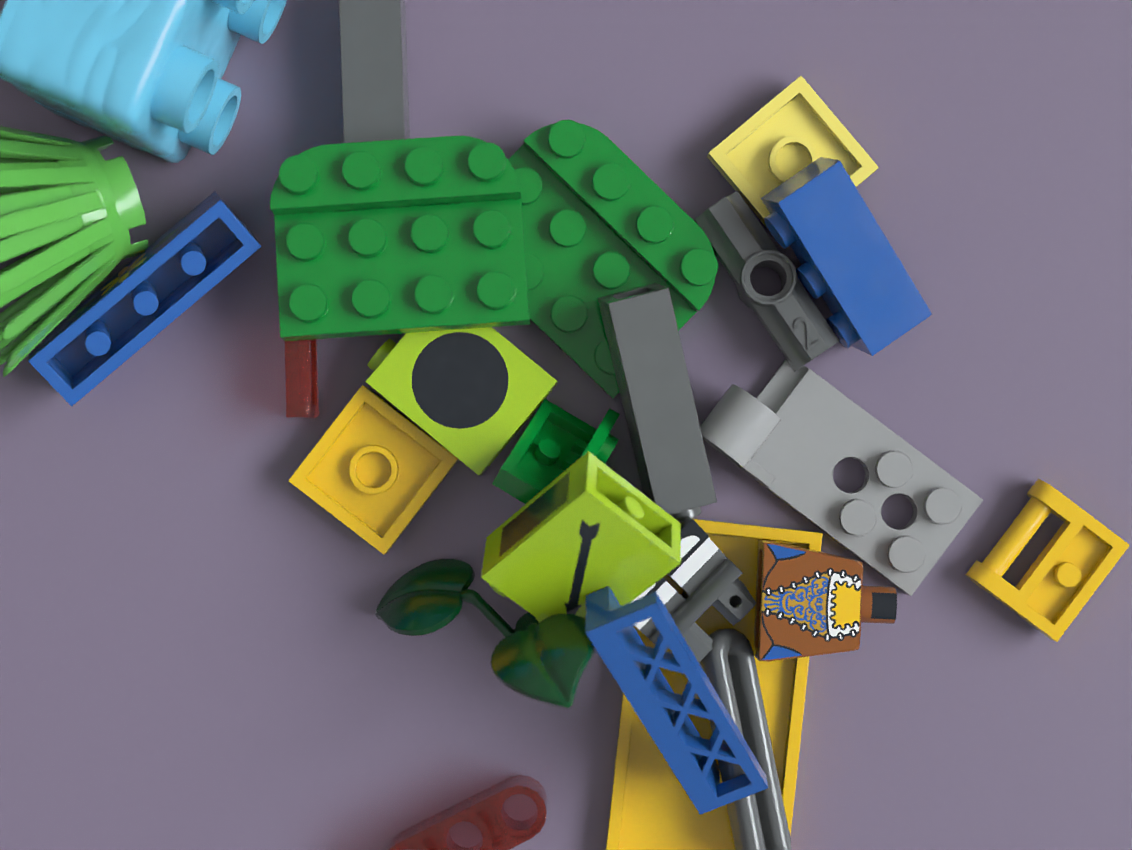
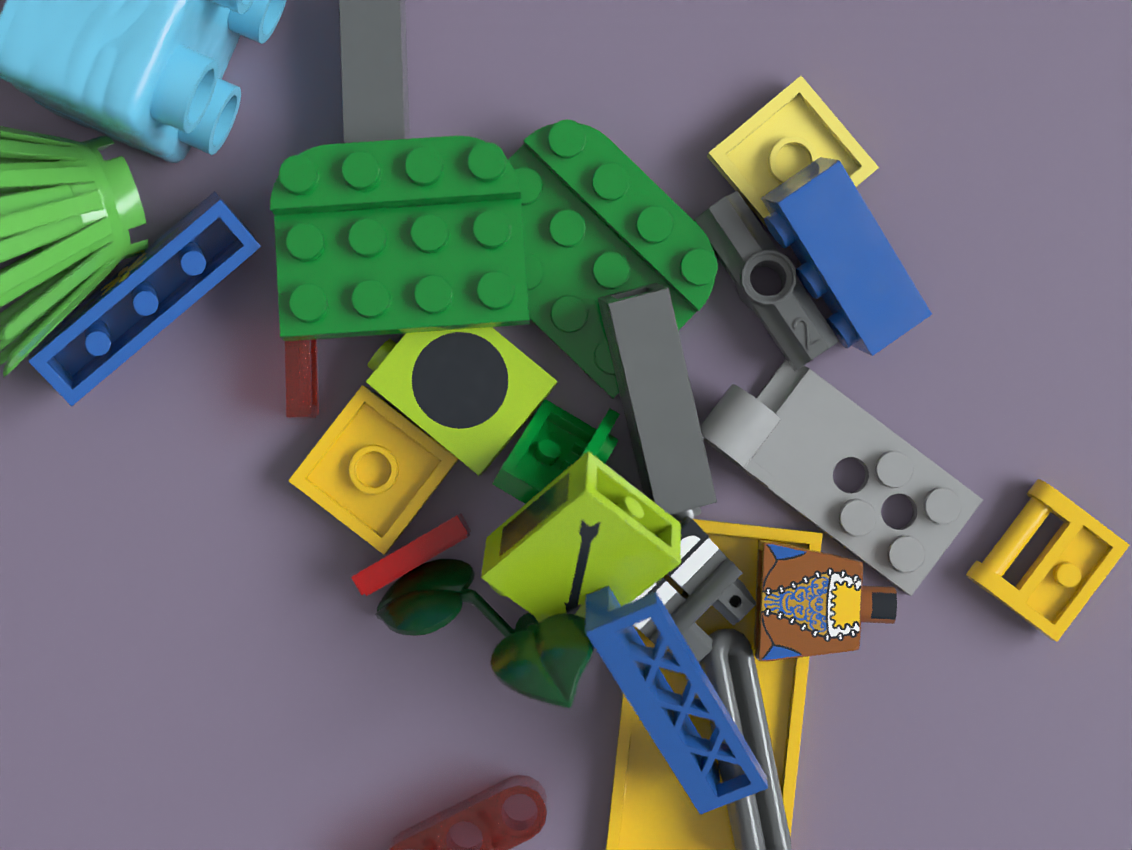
none -> red tile [351,513,471,596]

